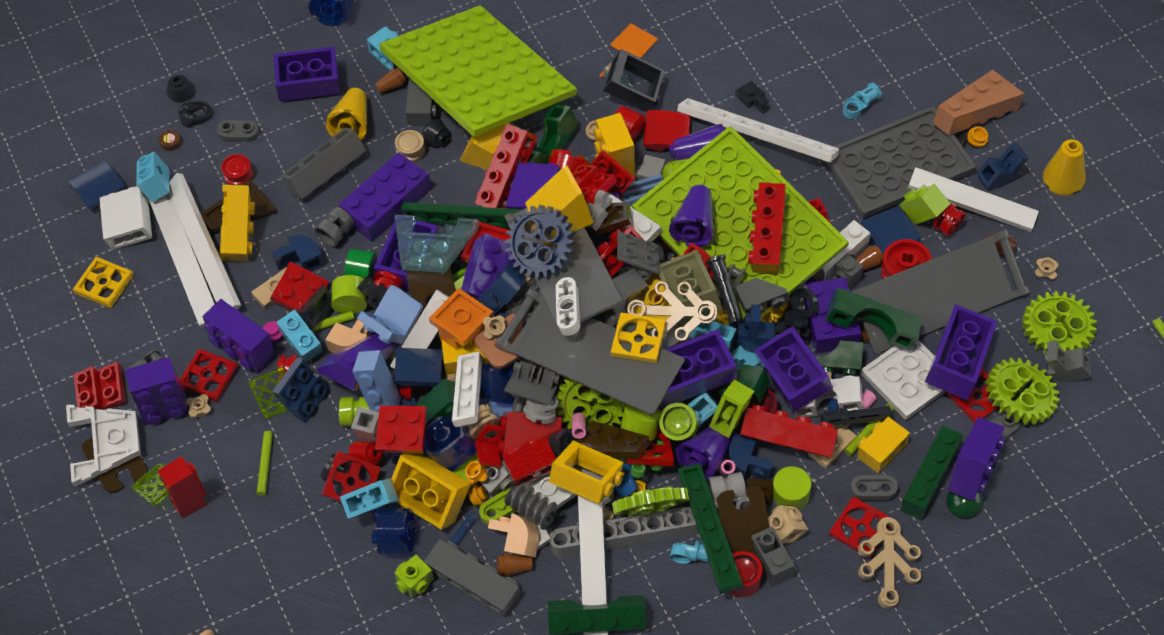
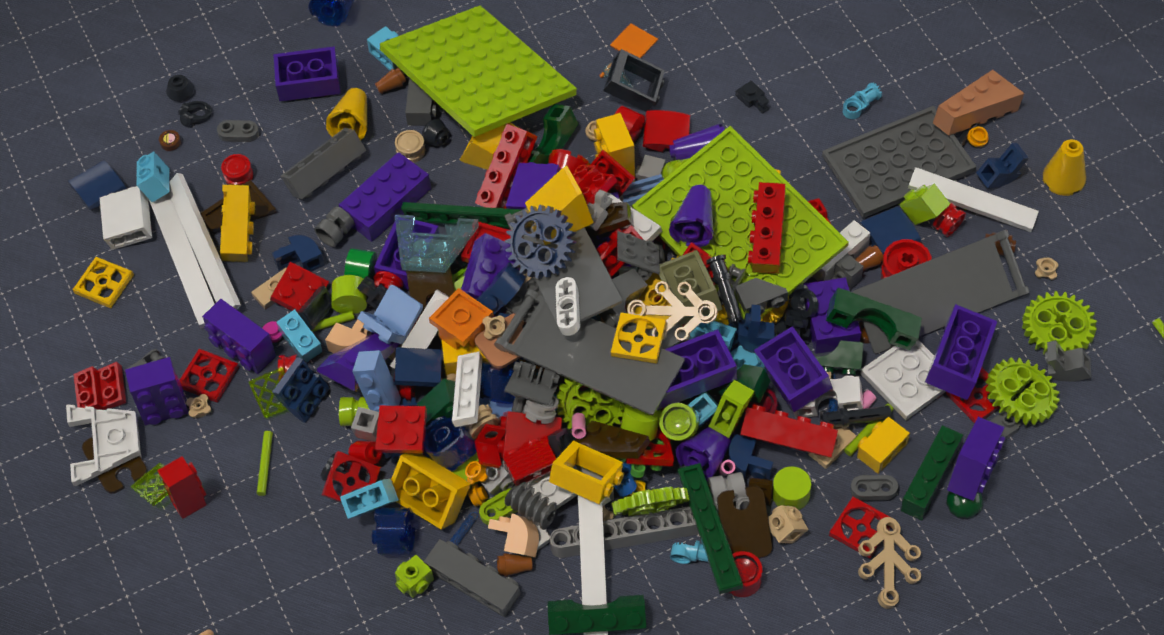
white tile [677,98,839,162] -> none
dark grey slope [751,526,795,587] -> none

